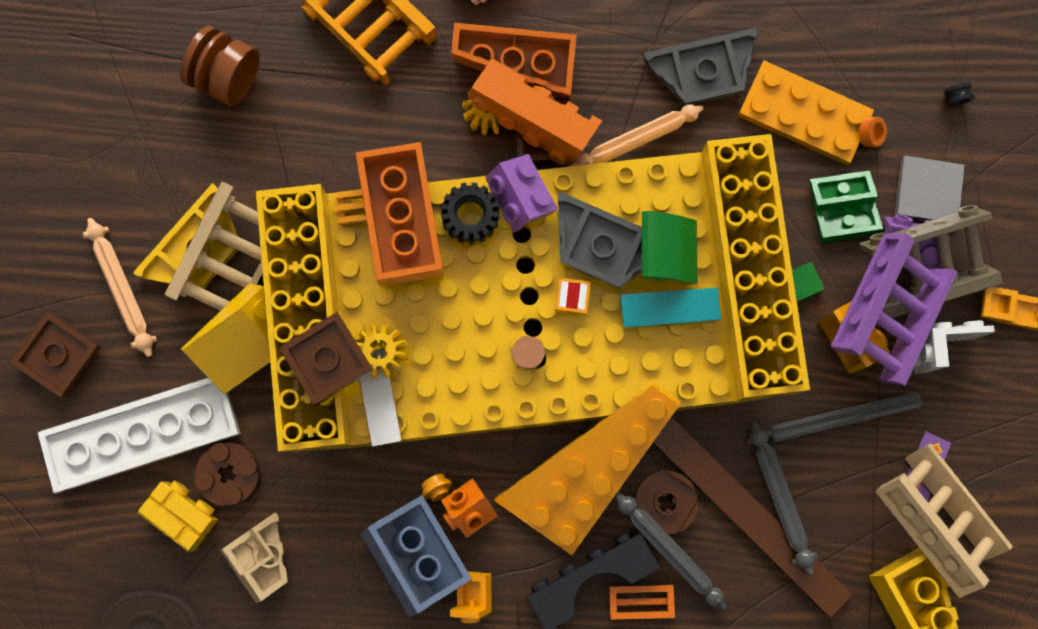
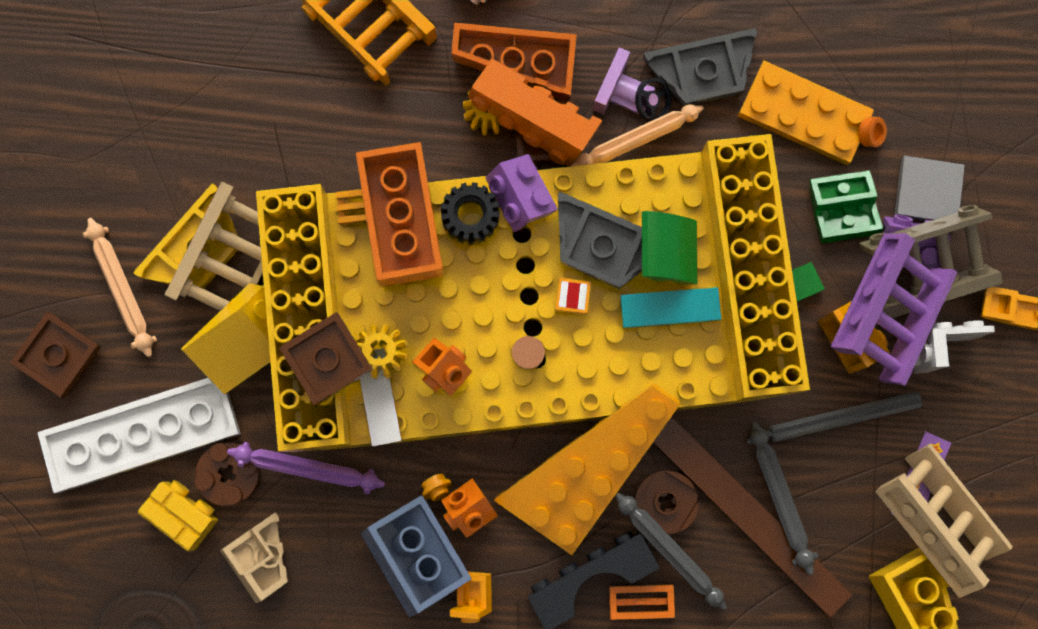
dark orange wheel [180,26,260,107] -> none
black bush [944,83,975,107] -> none
none -> medium lavender wheel [227,442,385,494]
none -> orange brick [412,338,473,396]
none -> lavender piece [593,48,672,121]

